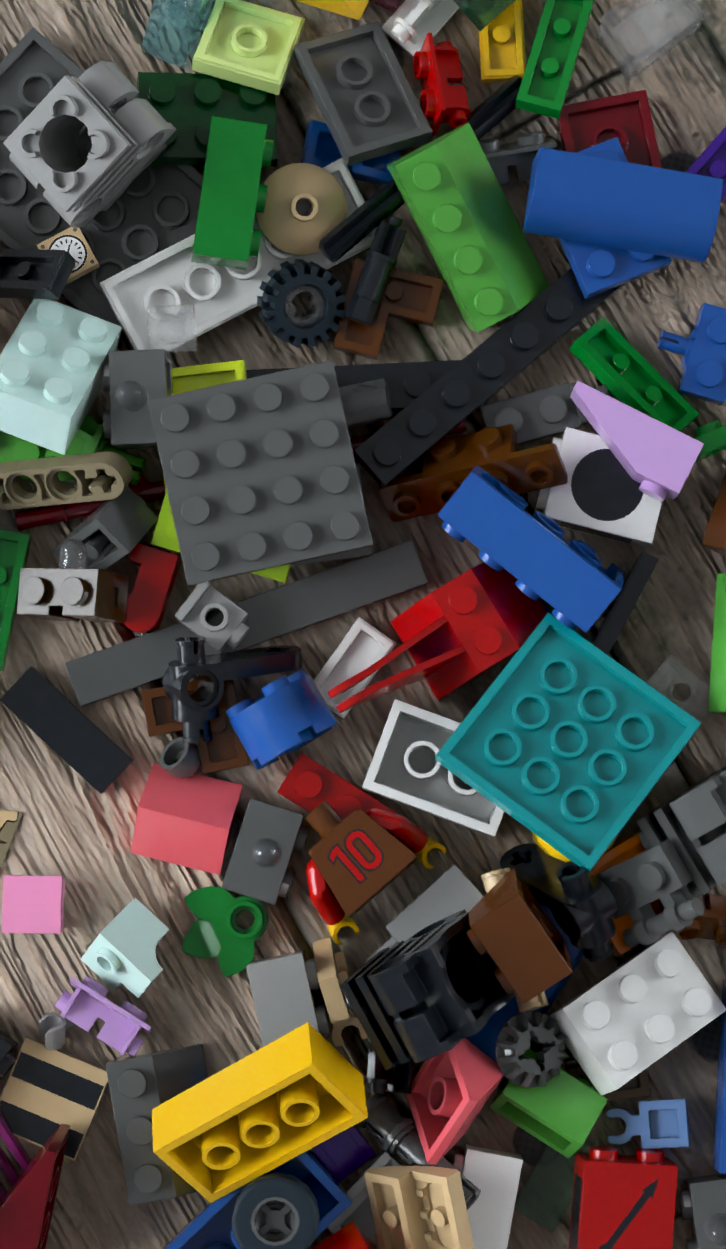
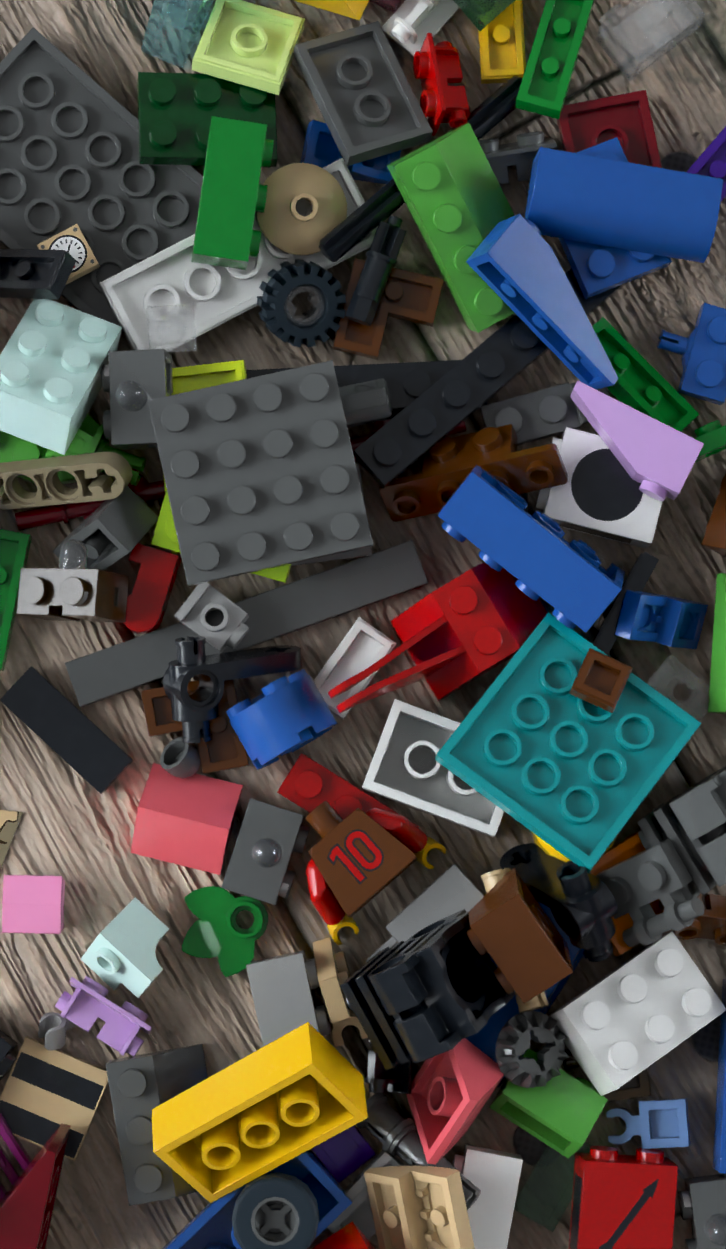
light grey piece [3,61,177,228] -> none
none -> slope [466,214,619,390]
none -> reddish brown tile [569,648,633,713]
none -> blue slope [615,590,708,649]

